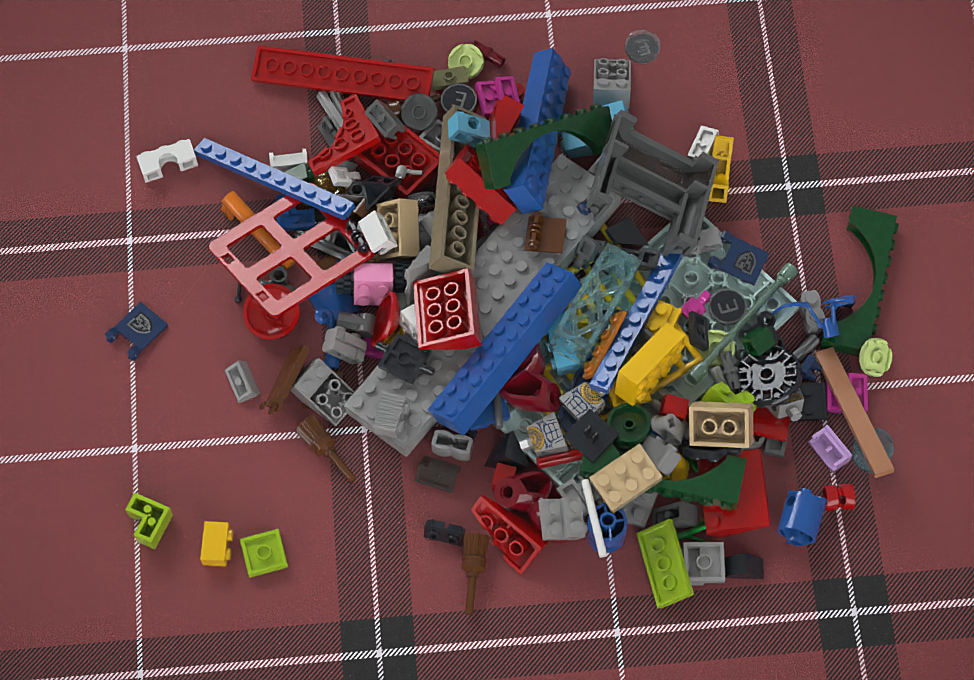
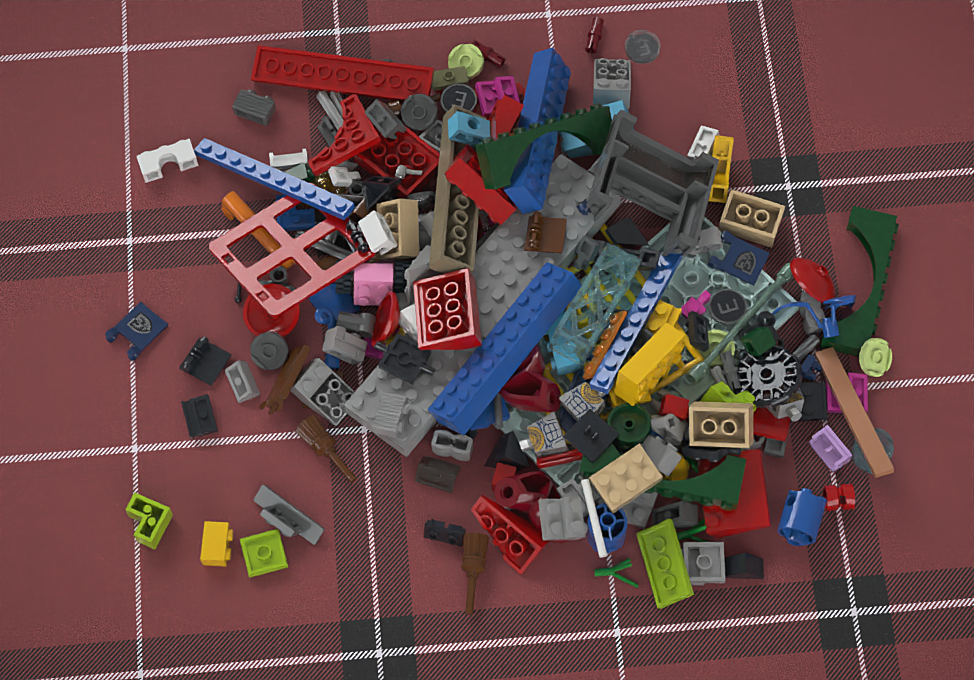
none -> black hinge [179,336,232,386]
none -> black plate [181,394,218,439]
none -> dark grey brick [232,89,276,126]
none -> dark grey tile [250,331,289,370]
none -> dark grey bracket [254,485,325,545]
none -> dark red pin [585,17,604,54]
none -> green plant [594,558,639,588]
none -> tan brick [718,189,785,248]
none -> red dish [790,258,835,304]

